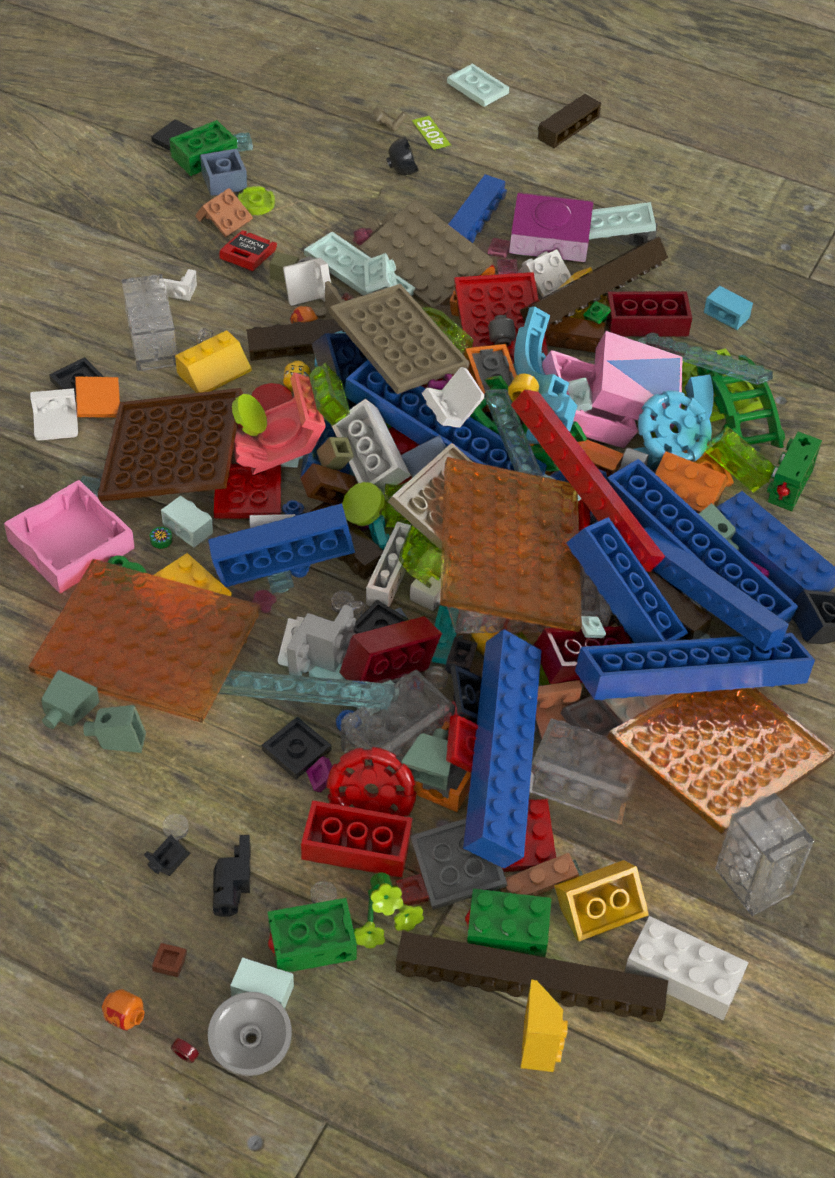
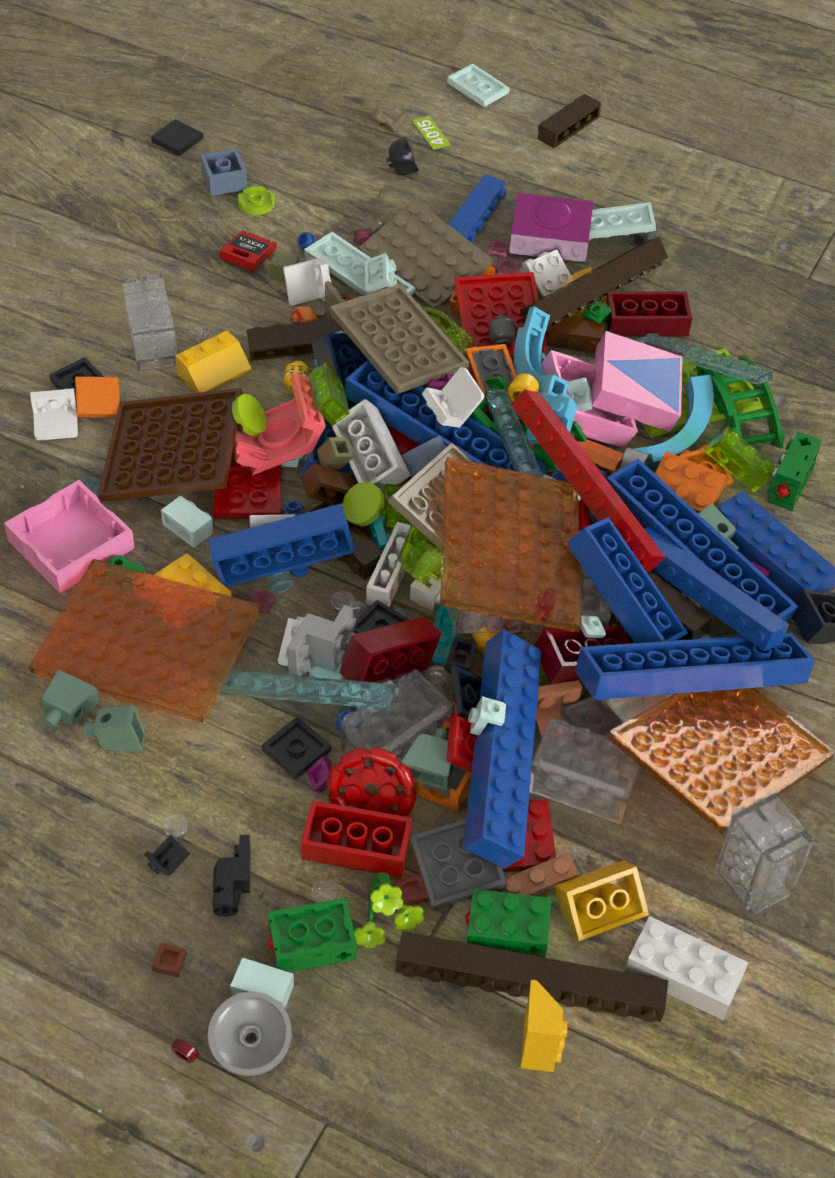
orange head [102,989,145,1031] -> none
tile [149,527,173,549] -> none
white bracket [150,269,197,301] -> none
green piece [170,120,238,176] -> none
nougat bracket [195,188,253,237] -> none
clear light blue plate [232,133,253,151] -> none
red tile [251,383,293,411] -> none
medium azure plate [638,391,712,462] -> none
medium azure brick [704,286,753,330] -> none
none -> blue plate [297,232,315,251]
none -> light aqua bracket [468,697,506,736]
none -> clear red plate [535,586,556,621]

